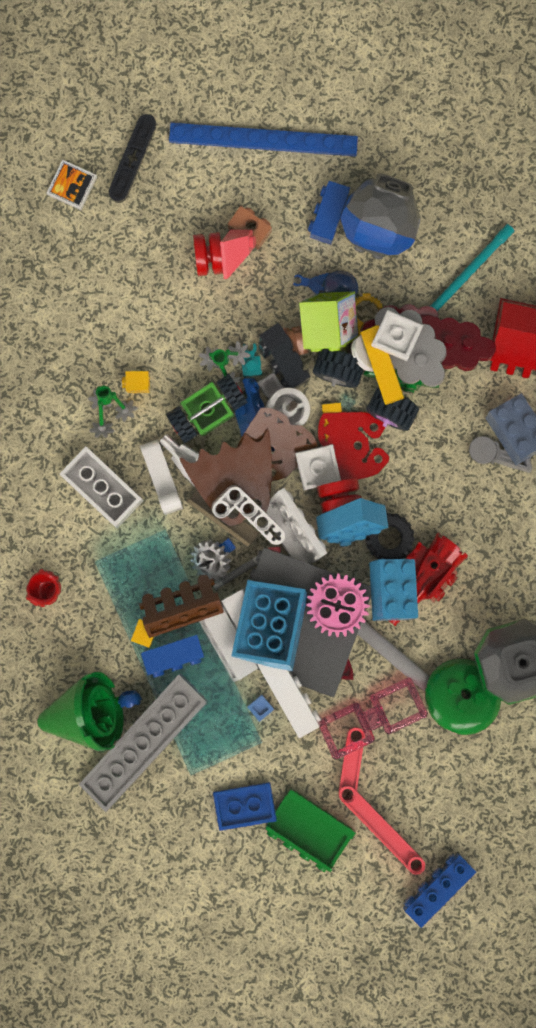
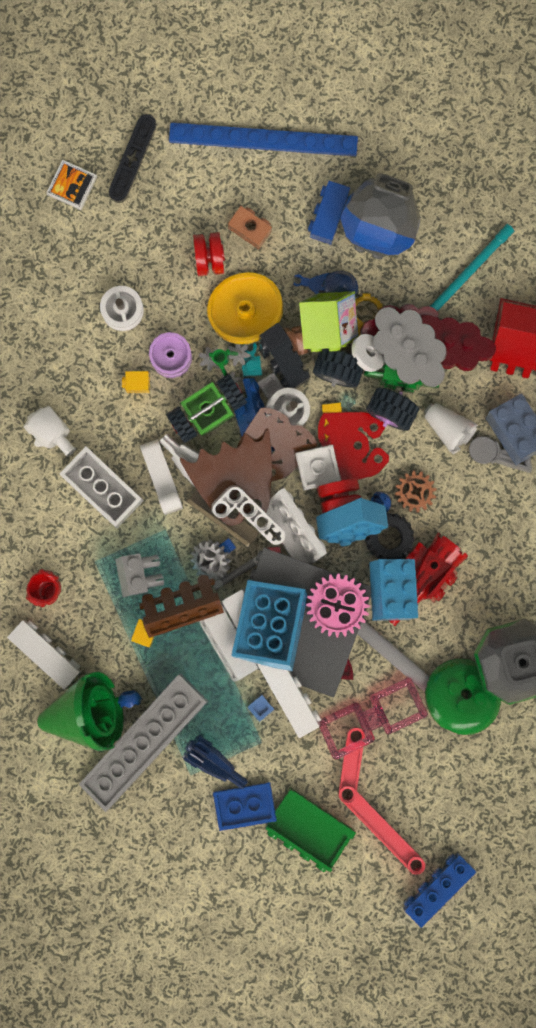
plant [88,385,138,438] -> none
blue brick [141,635,205,678] -> none
coral slope [220,230,256,279] -> none
yellow tile [360,325,404,405] -> none
white tile [371,310,423,361] -> none
none -> white brick [7,620,82,690]
none -> white piece [24,406,76,457]
none -> white wheel [100,286,144,331]
none -> light grey brick [115,553,164,597]
none -> lavender wheel [149,332,192,378]
none -> dark blue piece [182,734,248,789]
none -> yellow dish [207,272,283,344]
none -> blue plate [371,491,391,513]
none -> nougat gear [395,471,437,513]
none -> white cone [424,403,478,454]

